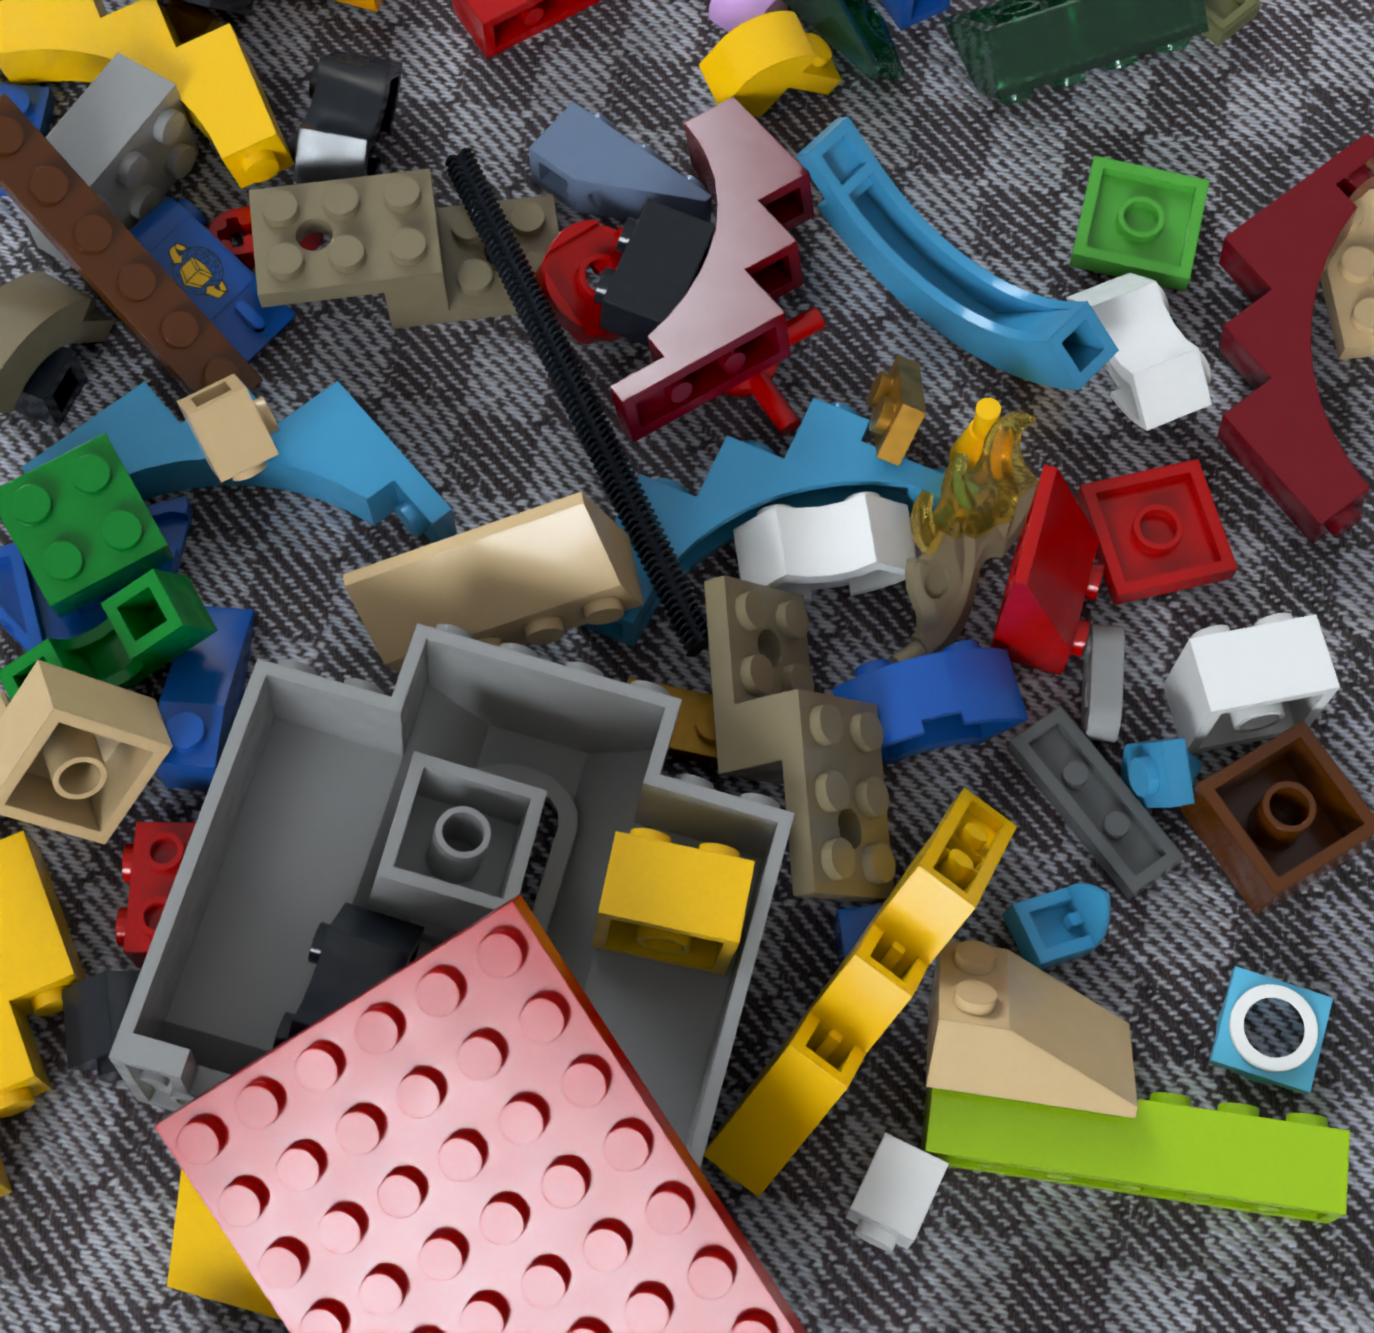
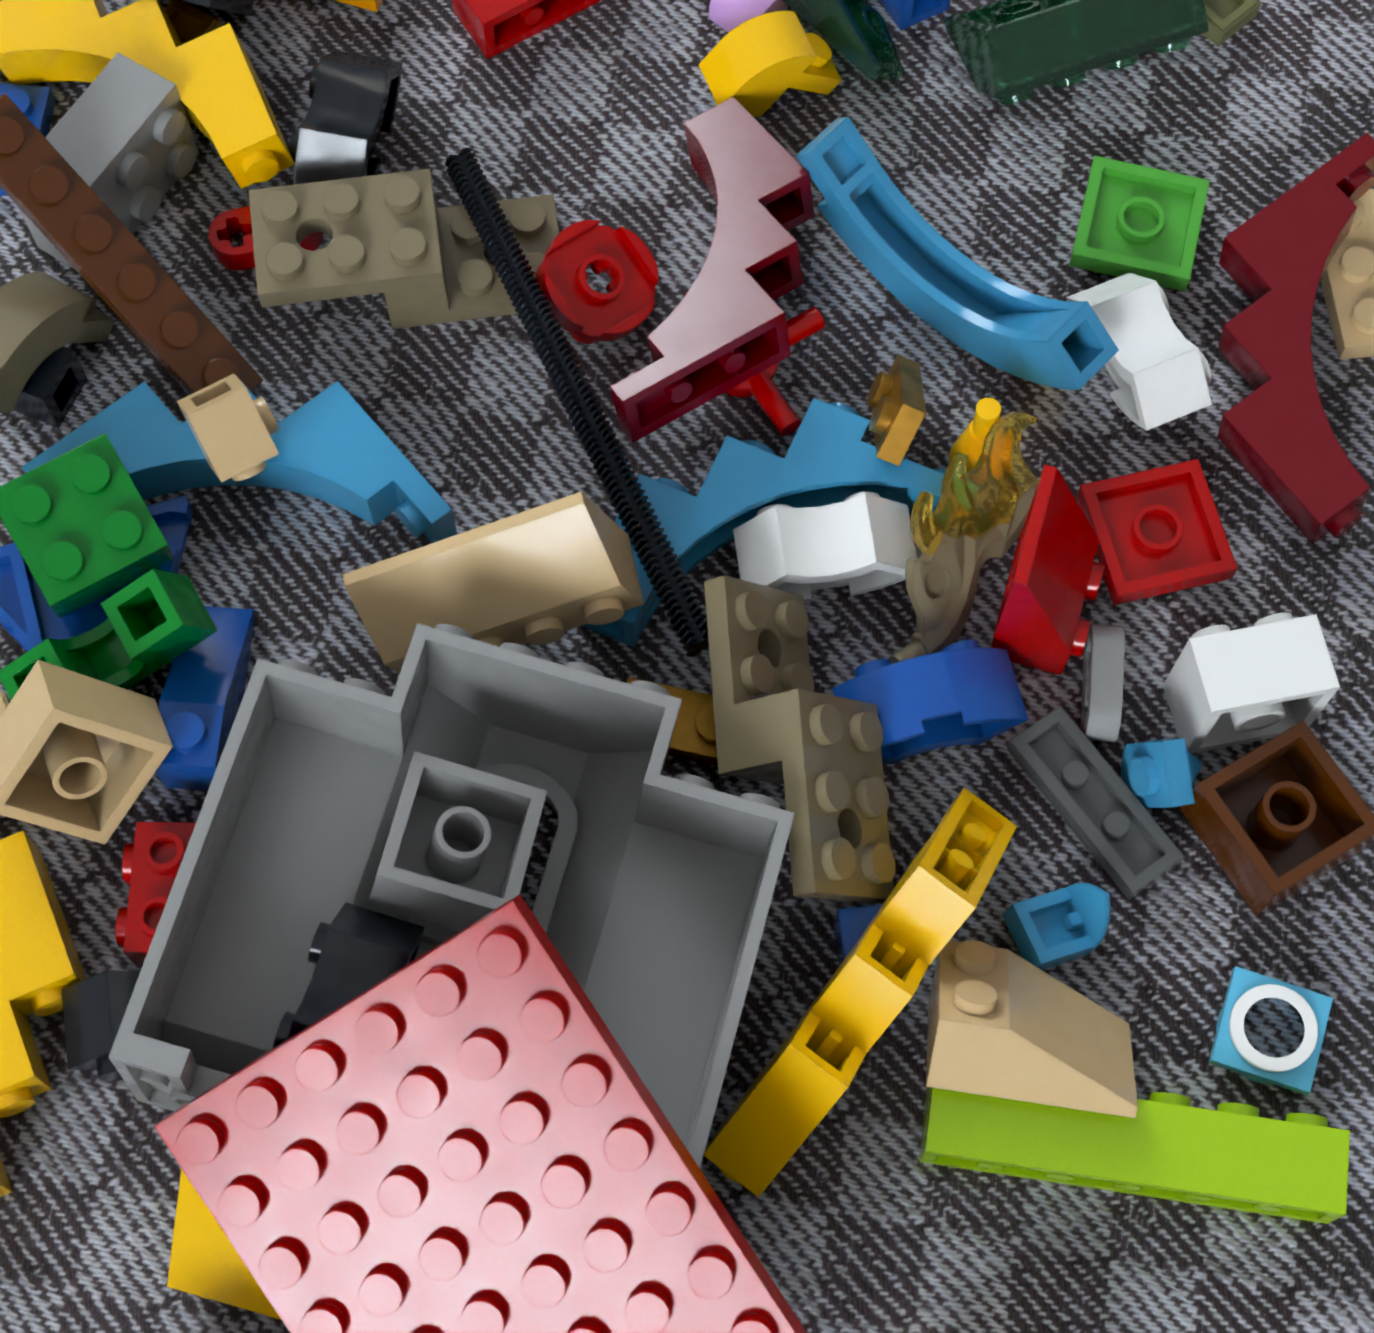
blue door [130,197,297,363] -> none
sand blue slope [528,101,712,223] -> none
yellow brick [591,828,755,976] -> none
black brick [594,199,716,347] -> none
white brick [845,1132,949,1252] -> none

